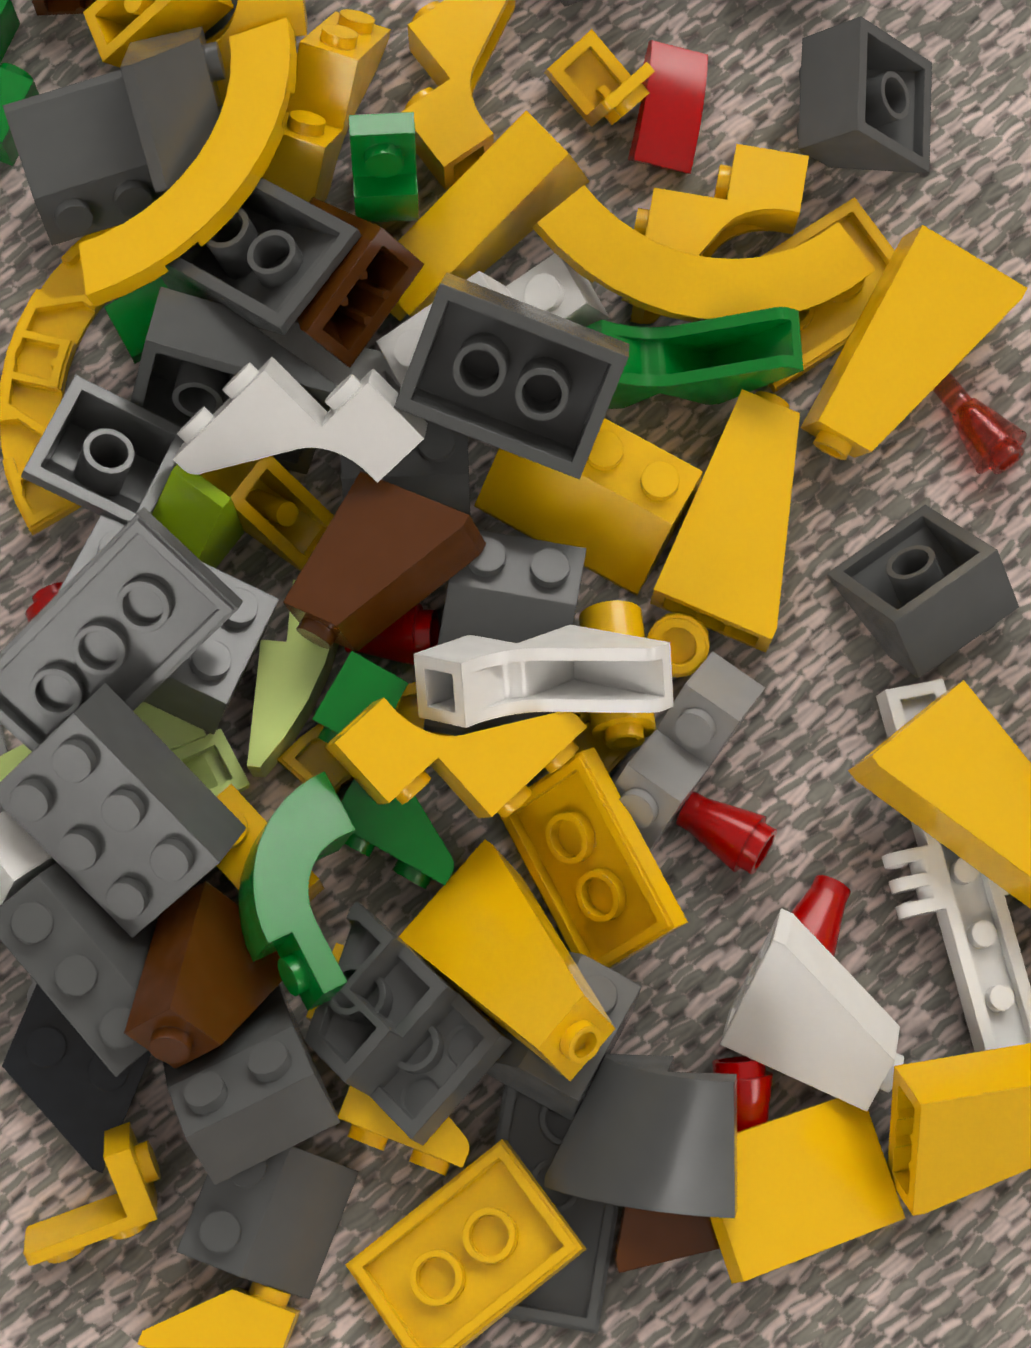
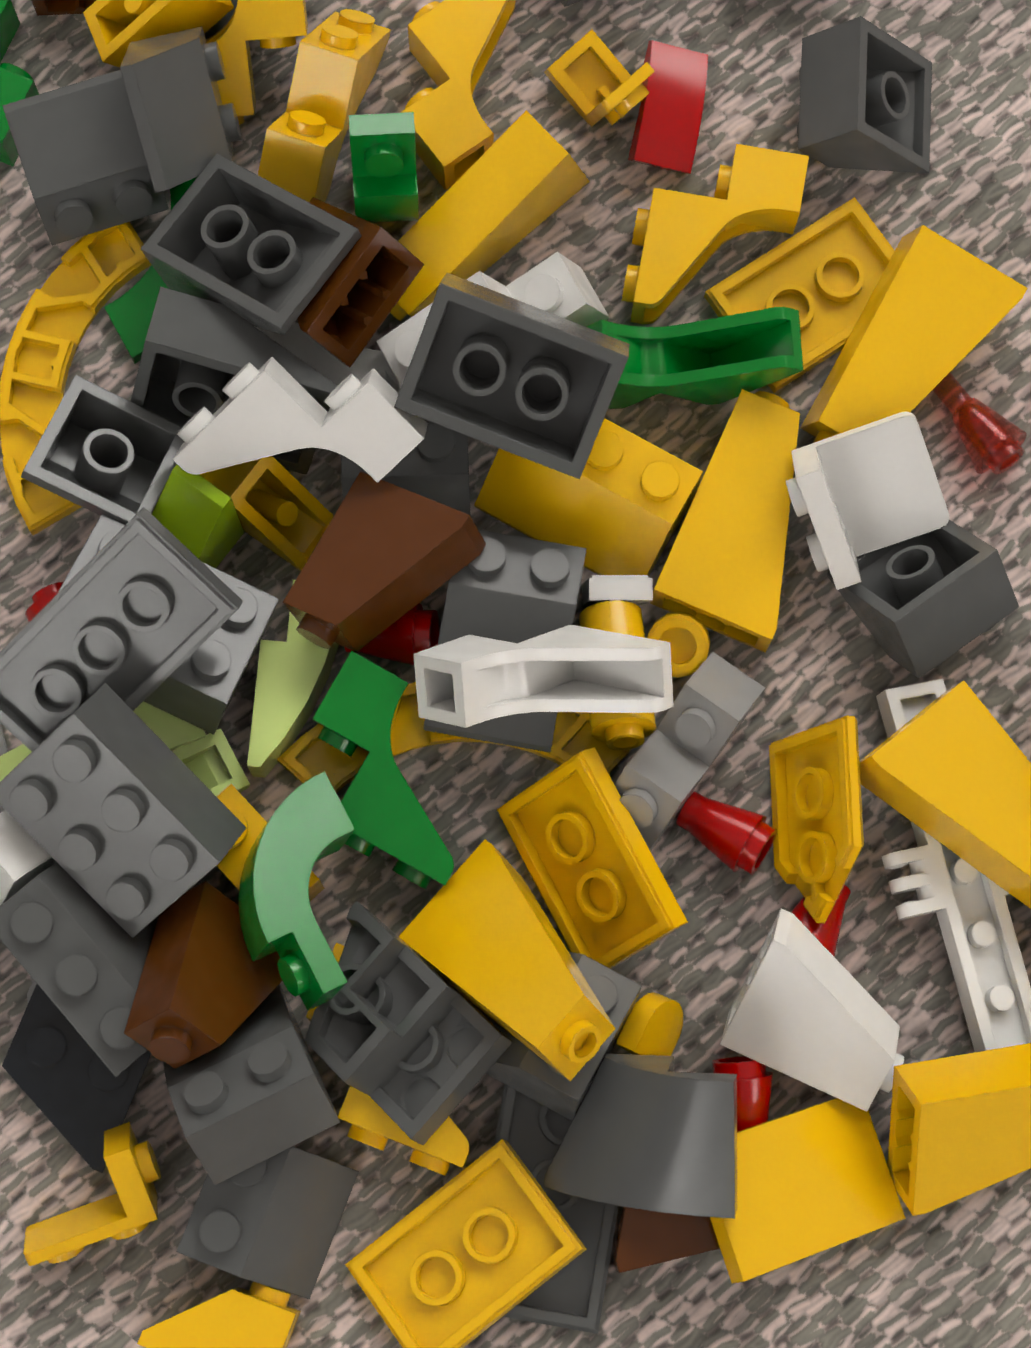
yellow tile [78,17,297,307] -> none
yellow arch [325,698,587,819] -> none
yellow tile [532,185,876,322] -> none
none -> white tile [582,575,653,606]
none -> yellow tile [616,992,683,1056]
none -> yellow tile [769,715,864,923]
none -> white bracket [786,412,949,590]

